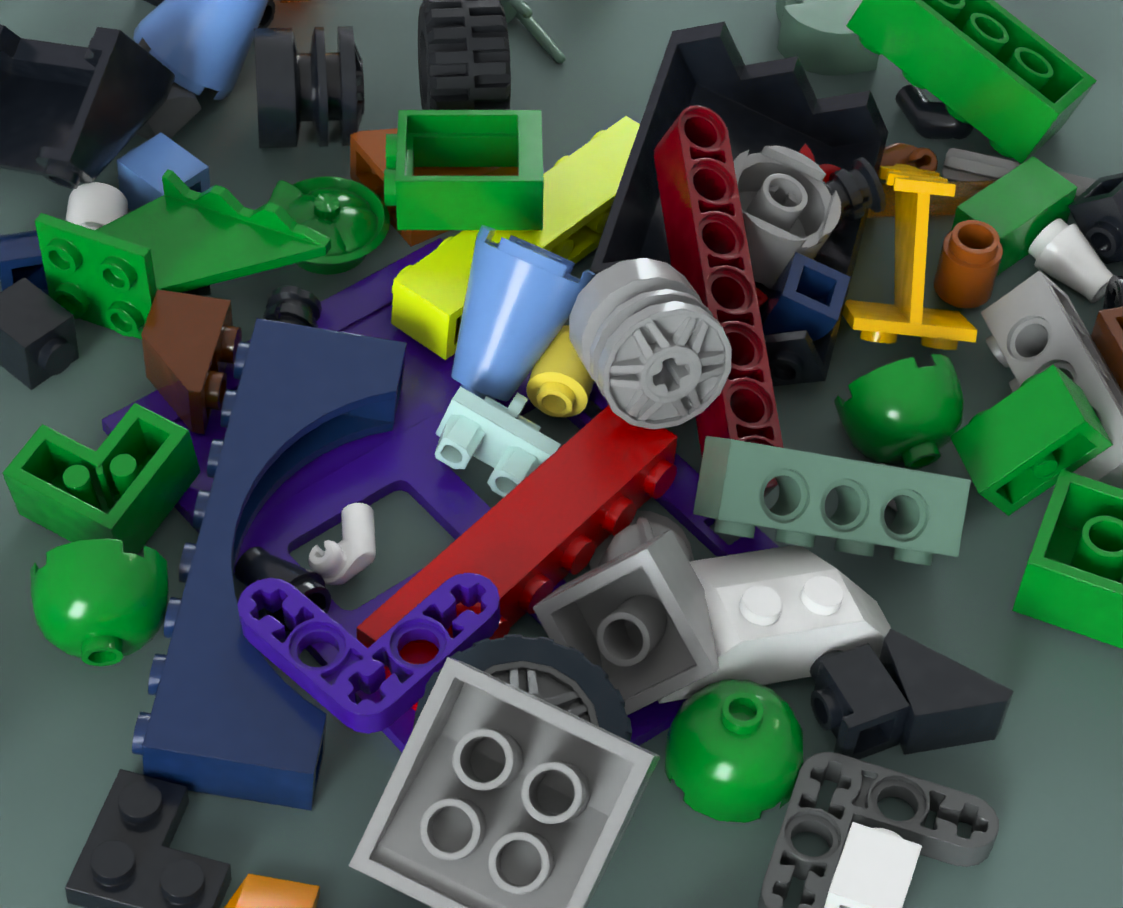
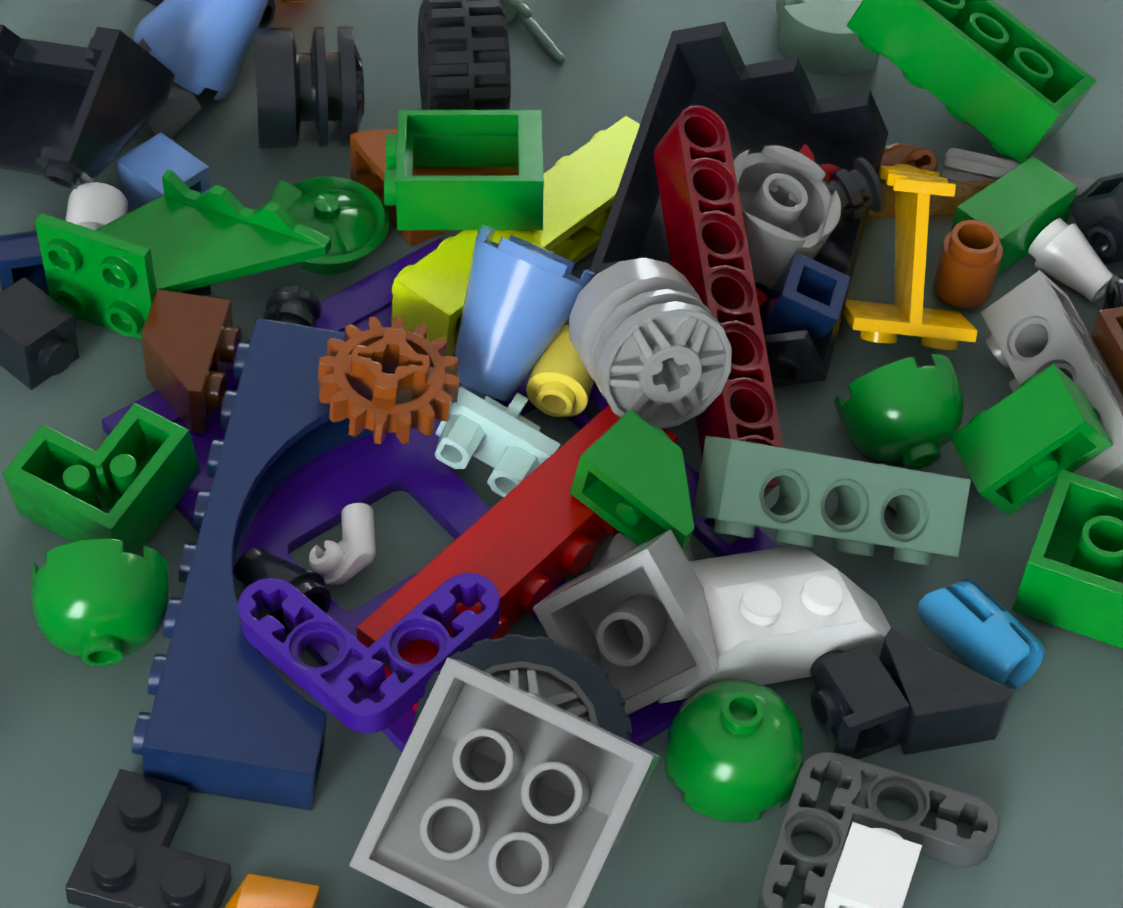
black arm [895,84,974,140] -> none
none -> dark orange gear [318,317,460,444]
none -> green slope [570,410,694,554]
none -> dark azure arm [918,577,1045,690]

